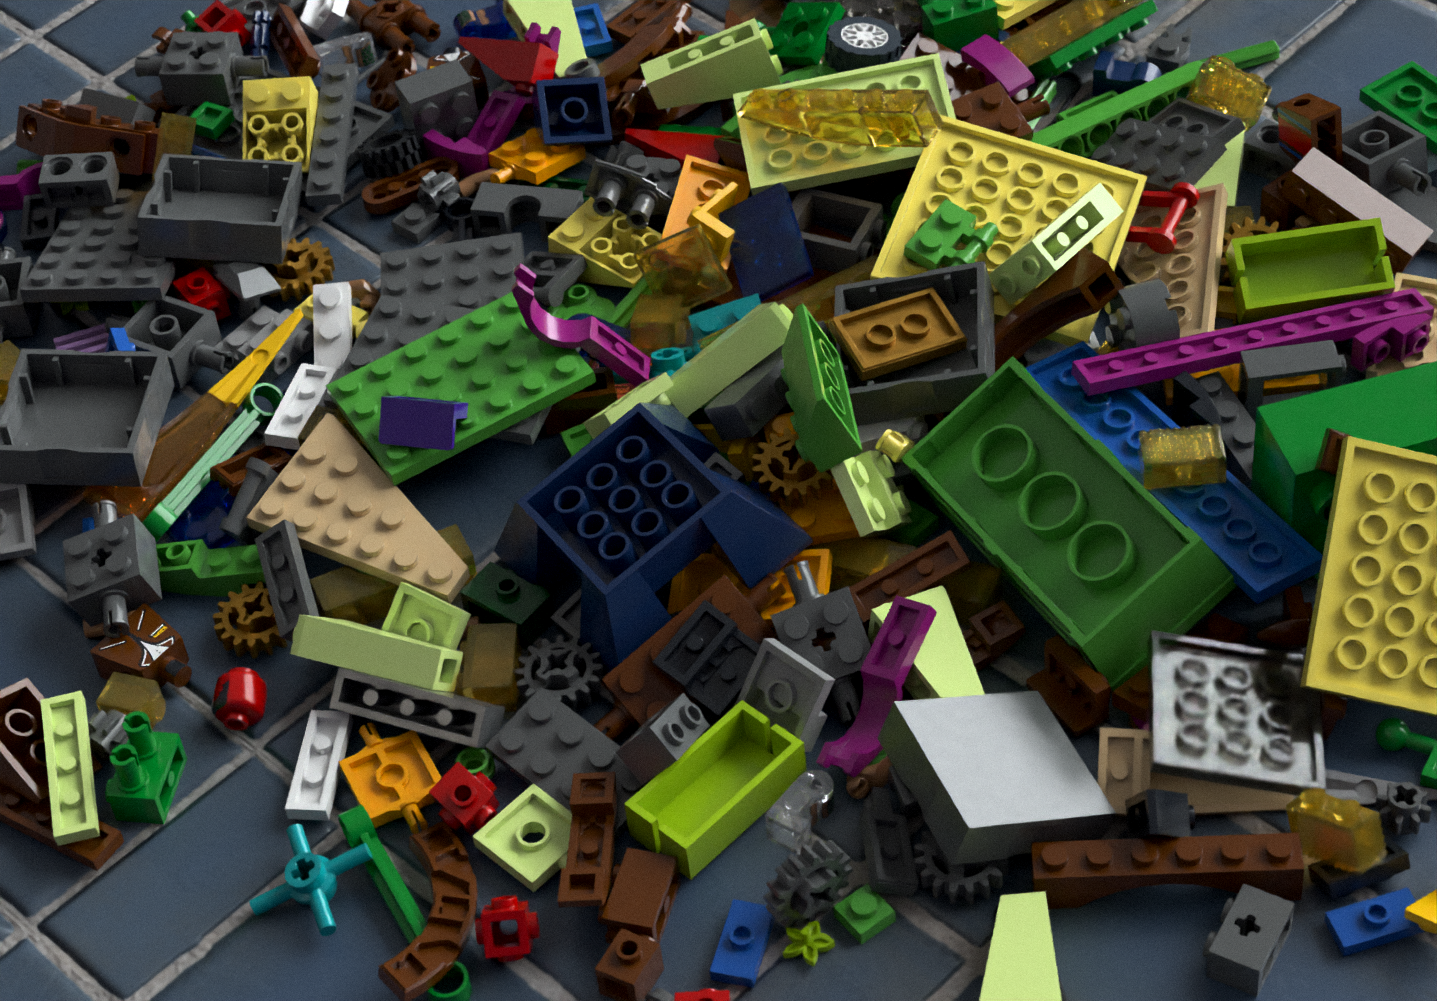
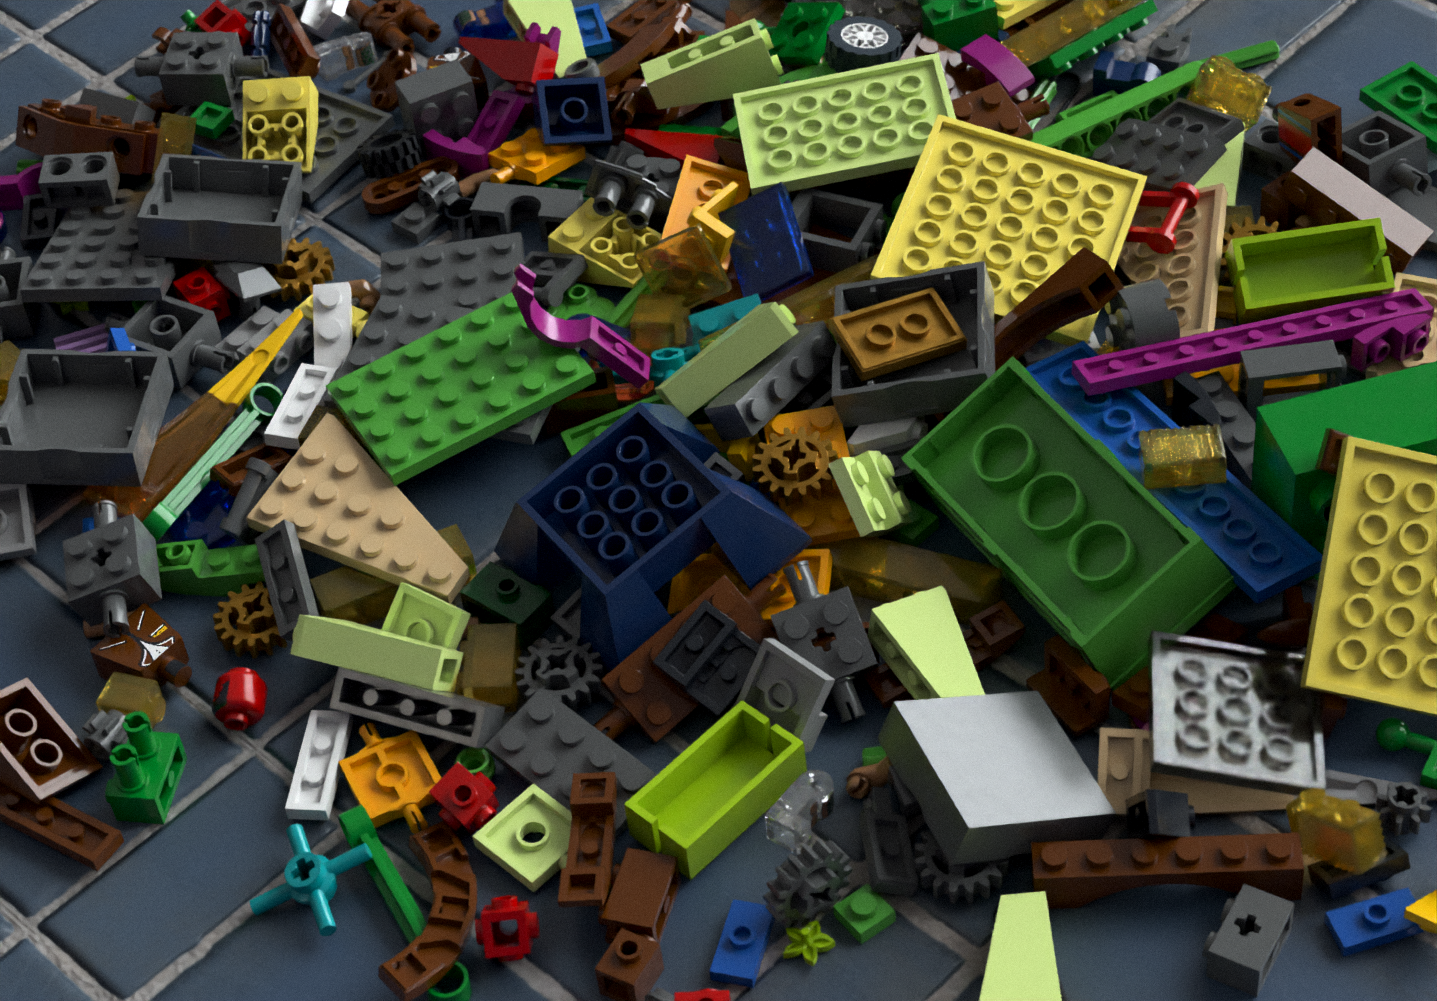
yellowish green plate [41,691,100,846] -> none
dark grey plate [306,63,359,207] -> none
dark purple panel [378,395,468,450] -> none
yellowish green plate [583,372,674,439] -> none
dark grey brick [616,693,710,785] -> none
clear yellow slope [738,88,943,147] -> none
bright green slope [781,303,863,473] -> none
magenta piece [816,595,937,778] -> none
reddish brown plate [849,530,972,628] -> none
light yellow bar [875,429,914,463] -> none
bright green plate [903,199,998,270] -> none
yellowish green slope [989,183,1124,306] -> none

